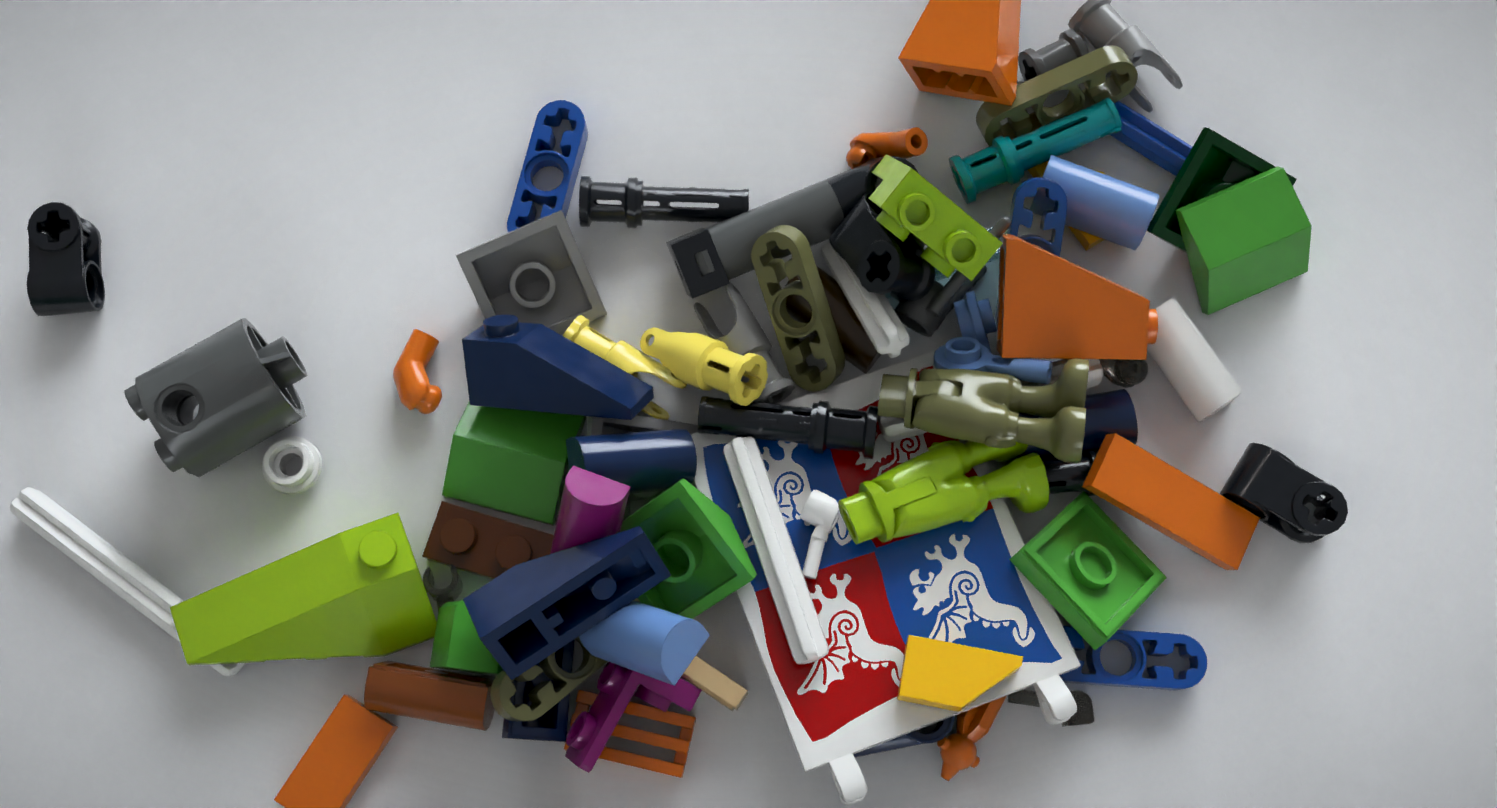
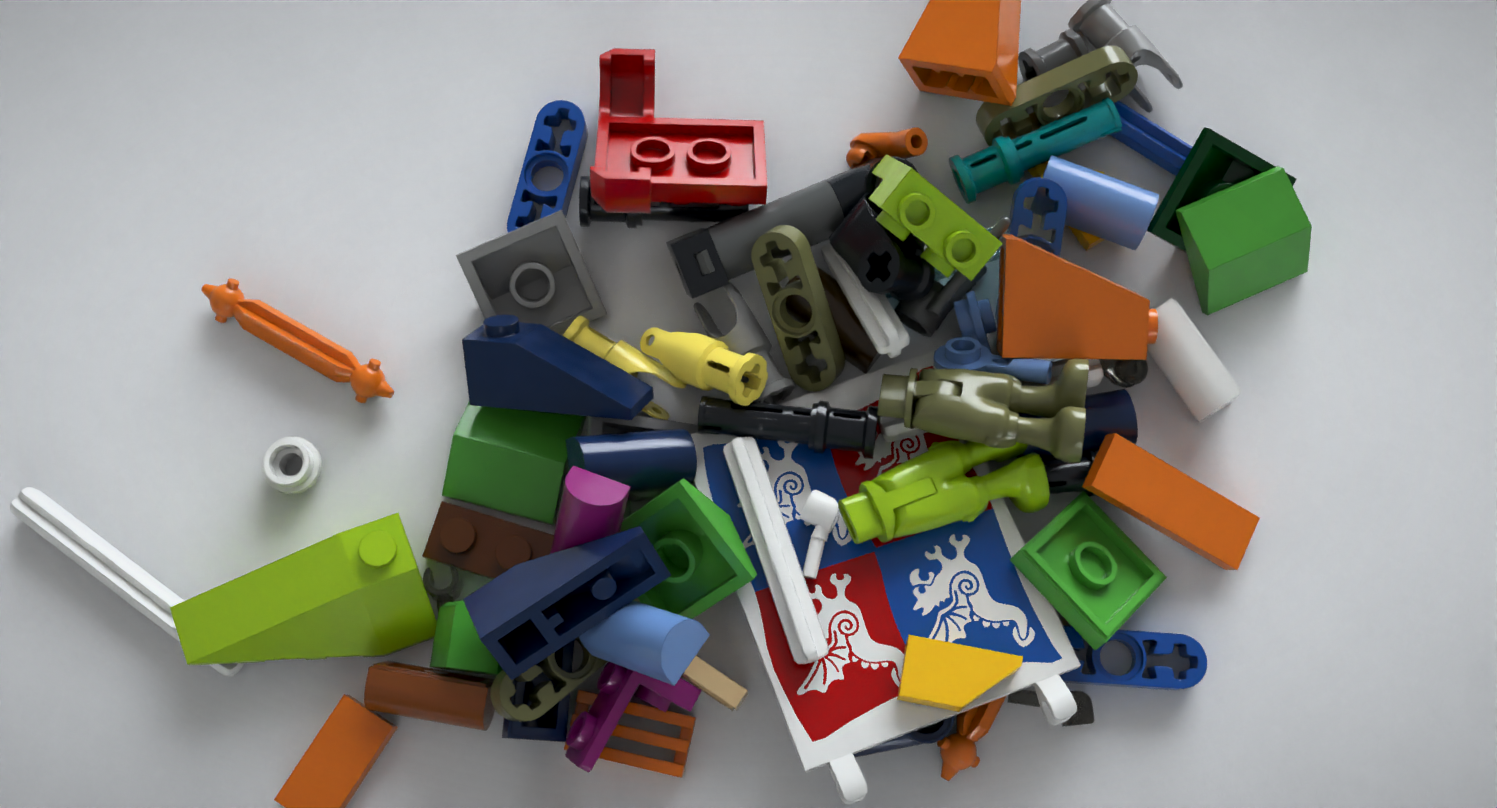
black piece [27,202,105,316] -> none
dark grey cylinder [124,318,308,477] -> none
orange arm [393,329,442,414] -> none
black piece [1220,443,1348,543] -> none
none -> orange wheel [201,278,394,403]
none -> red piece [590,48,767,214]

